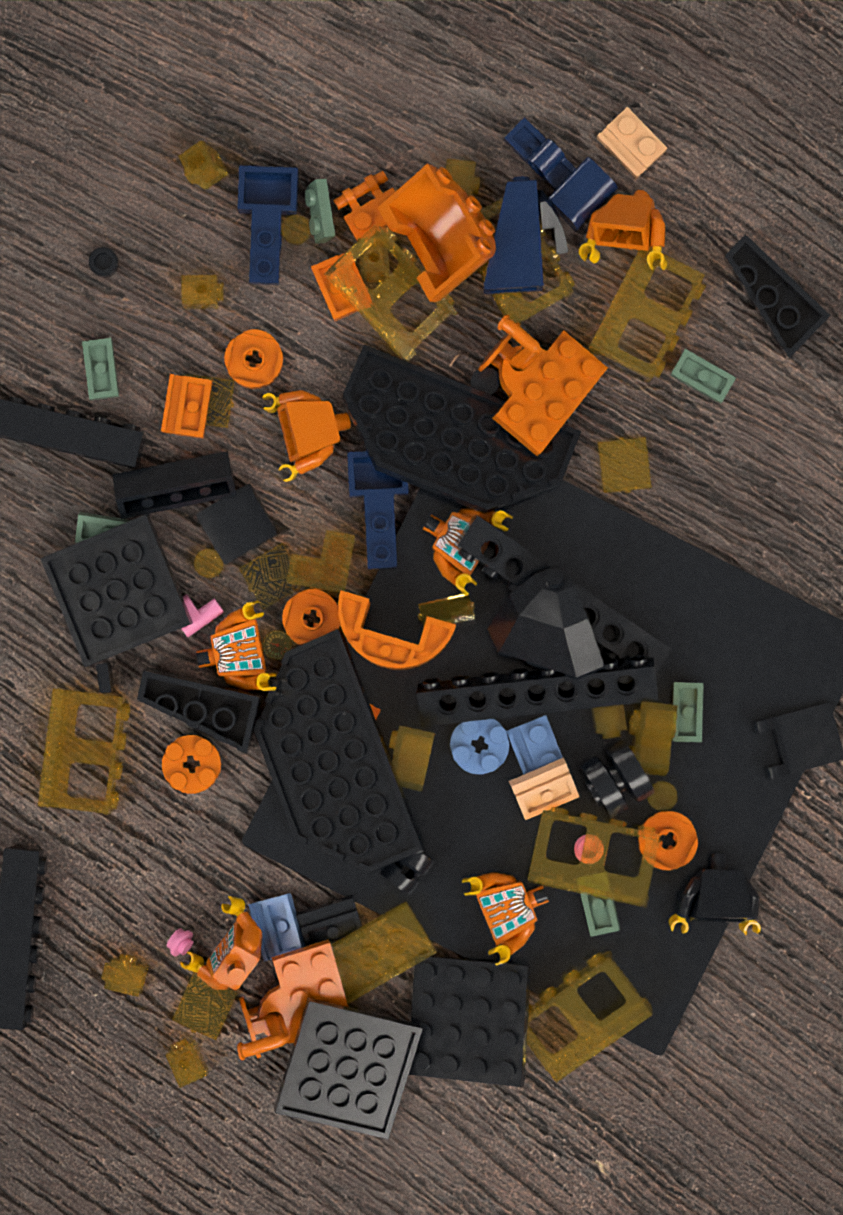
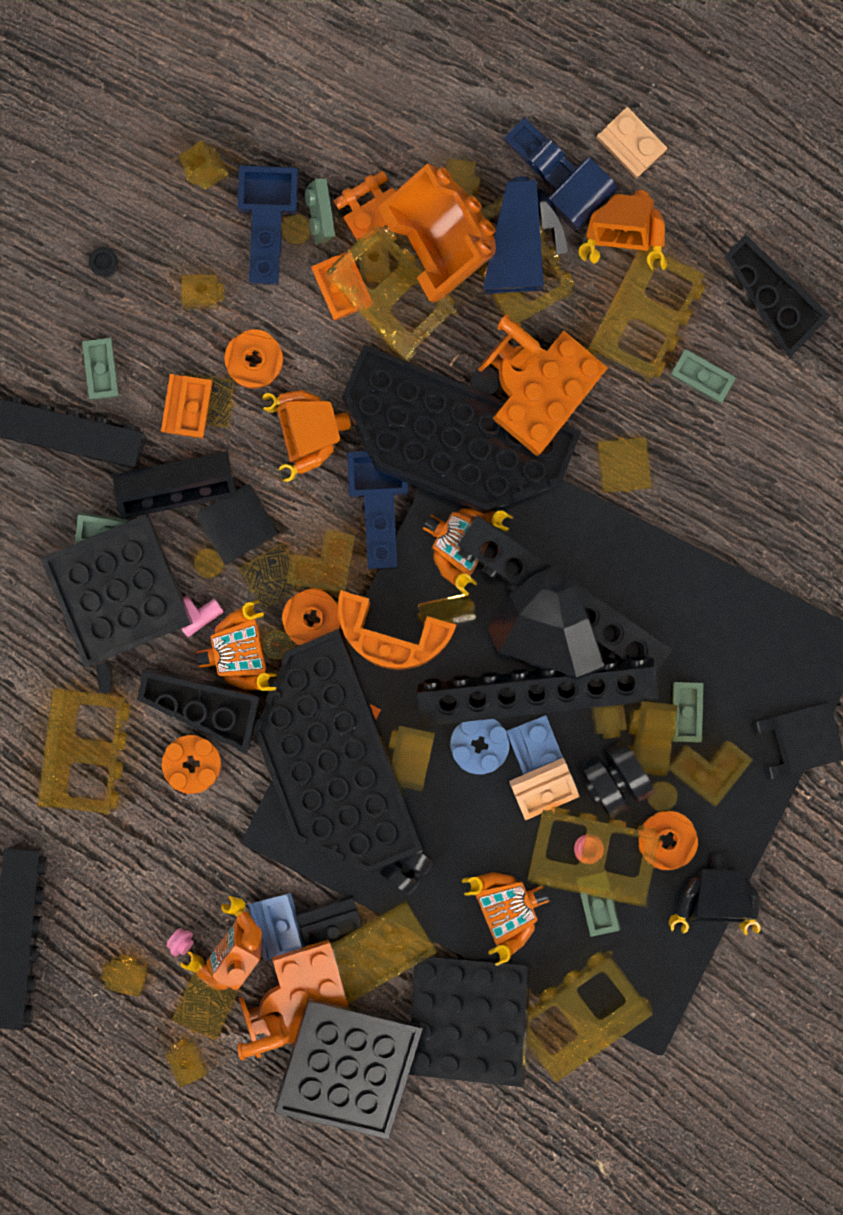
none -> clear yellow brick [666,741,753,806]

